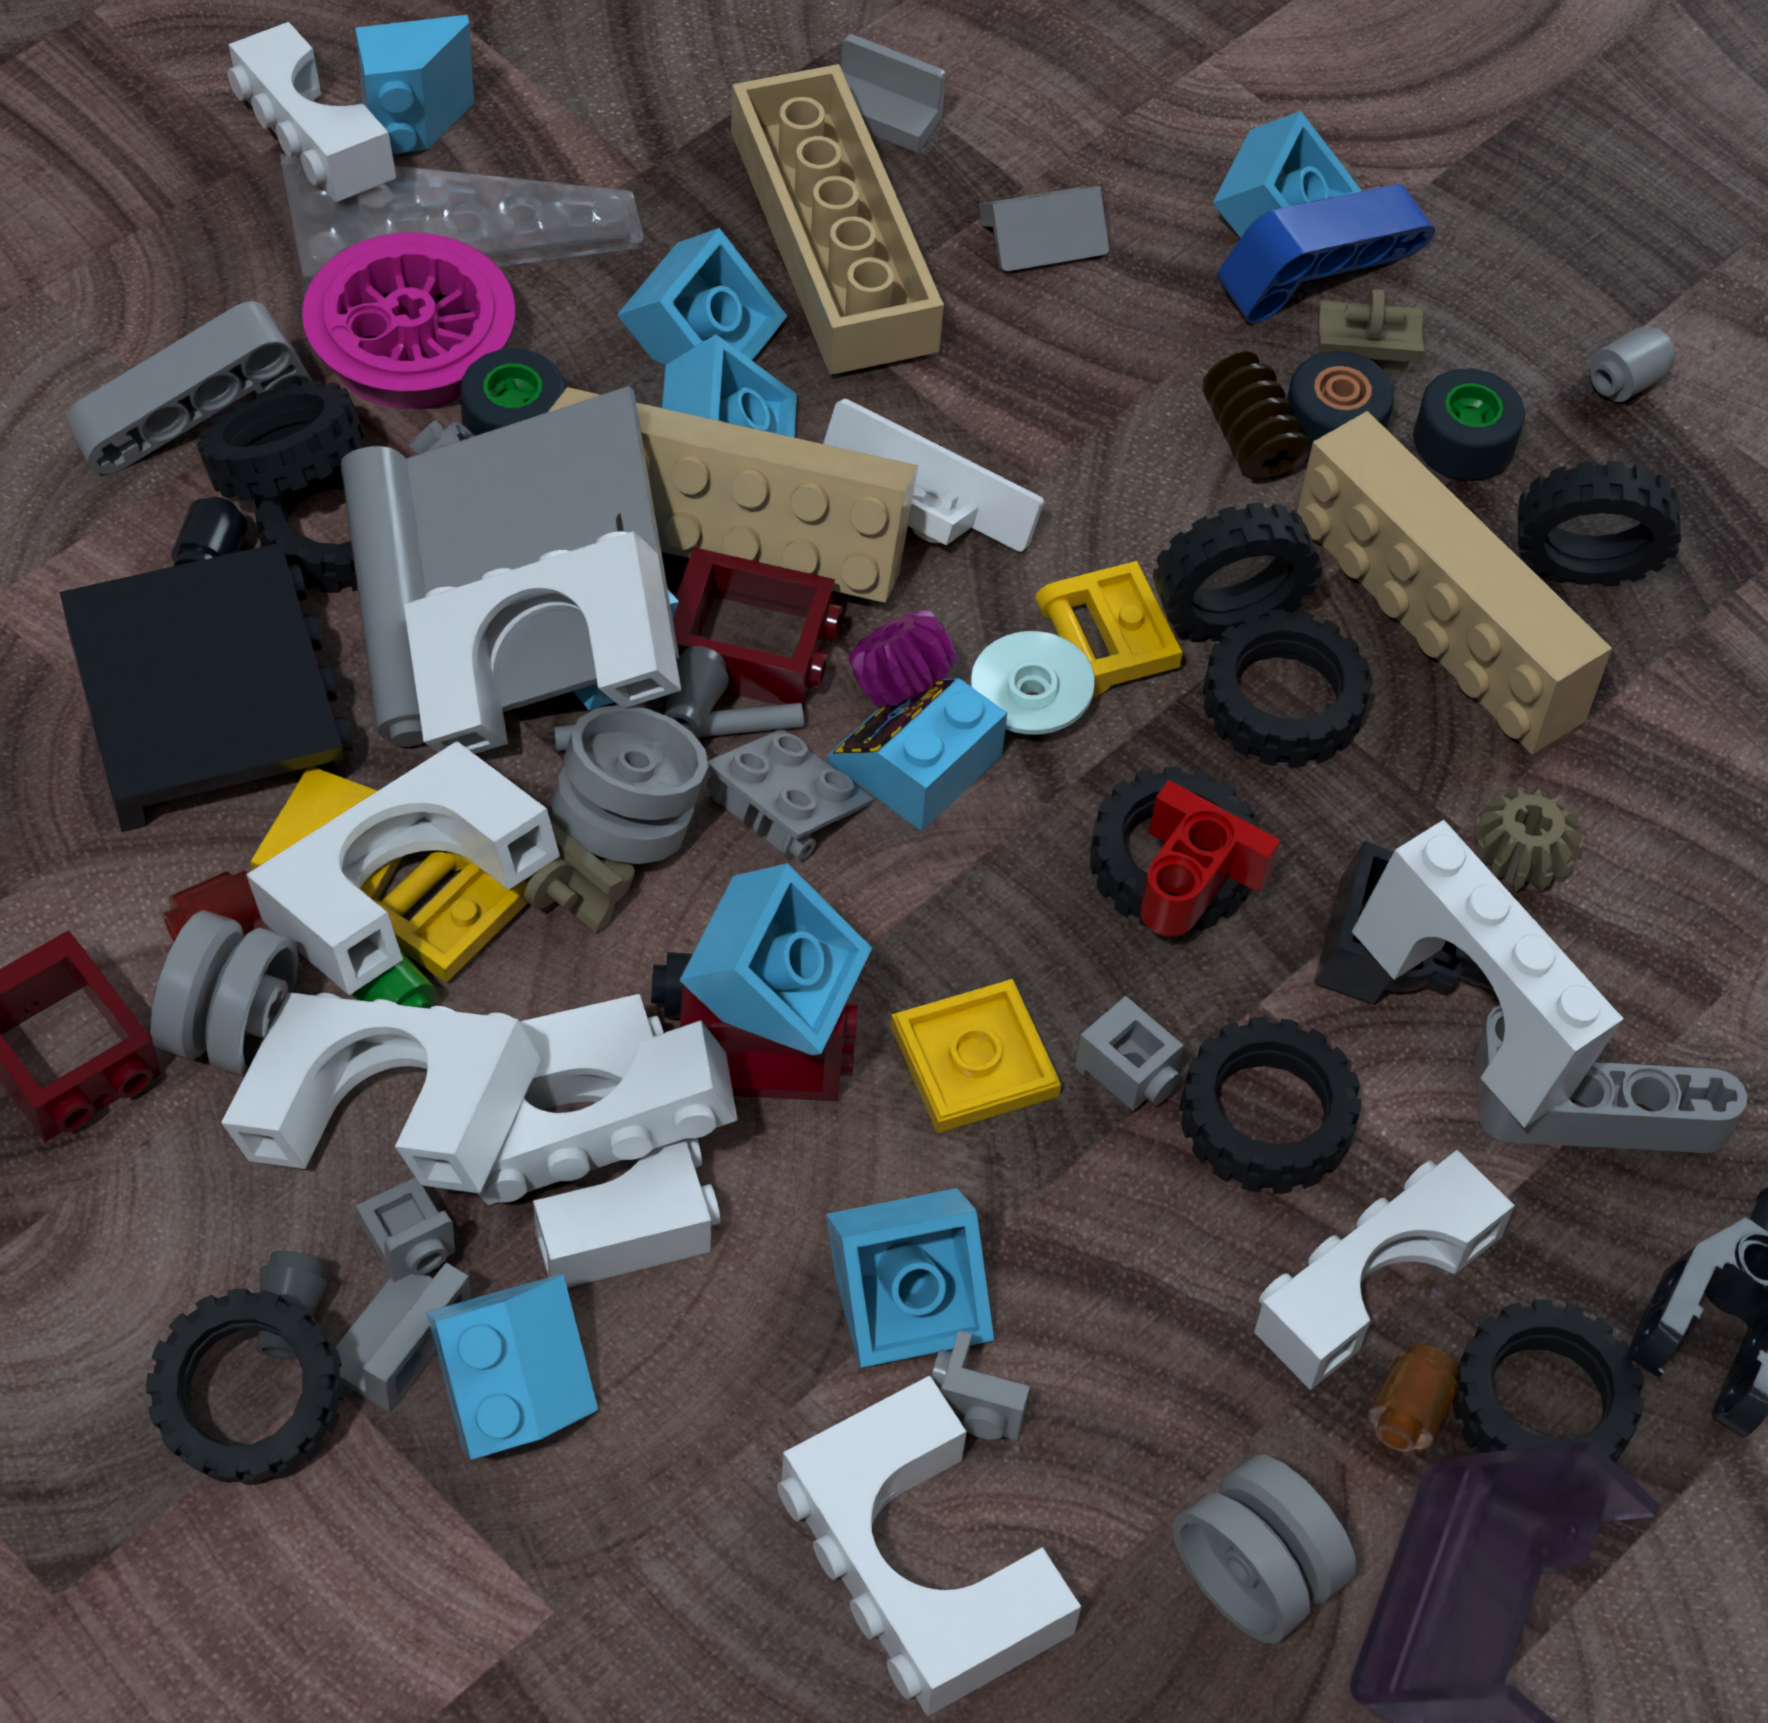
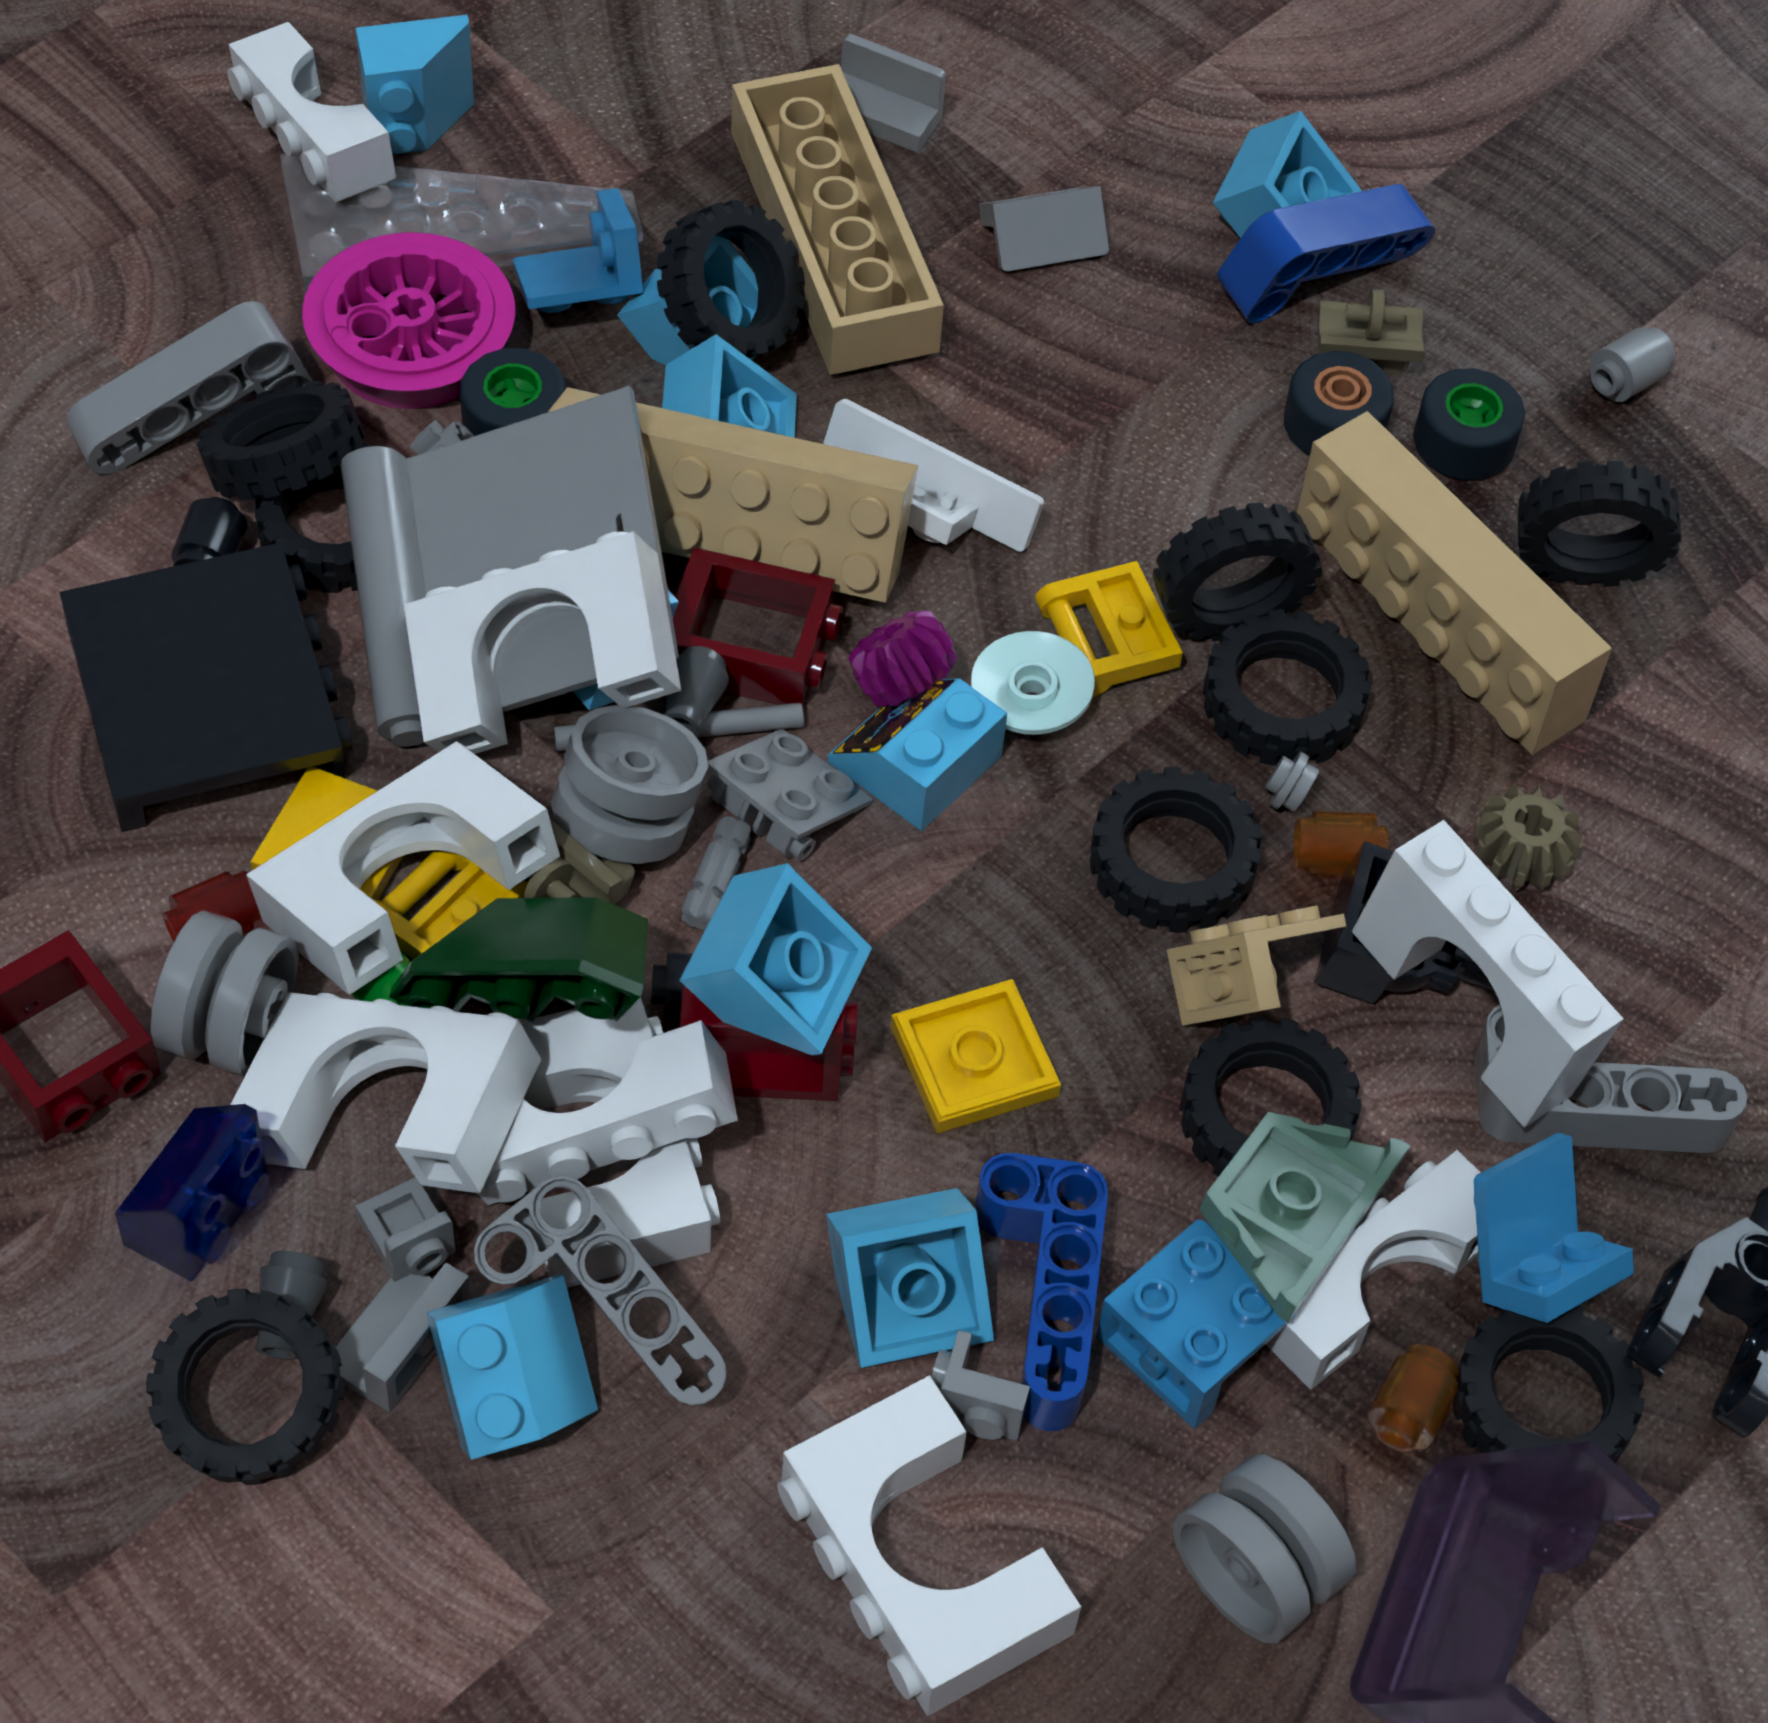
light grey brick [1074,996,1184,1111] -> none
red tile [1140,780,1281,936] -> none
dark brown piece [1202,351,1312,479] -> none
none -> clear blue slope [115,1104,270,1282]
none -> dark green brick [389,897,648,1022]
none -> light grey beam [474,1176,726,1405]
none -> dark azure bracket [513,188,643,313]
none -> black tyre [657,200,805,358]
none -> light grey axle [681,816,751,931]
none -> blue beam [975,1153,1108,1431]
none -> dark azure bracket [1096,1219,1296,1430]
none -> tan bracket [1167,906,1346,1026]
none -> sand green wing [1199,1112,1411,1323]
none -> light grey plate [1264,751,1319,812]
none -> clear orange brick [1293,811,1389,875]
none -> dark azure bracket [1474,1133,1634,1323]

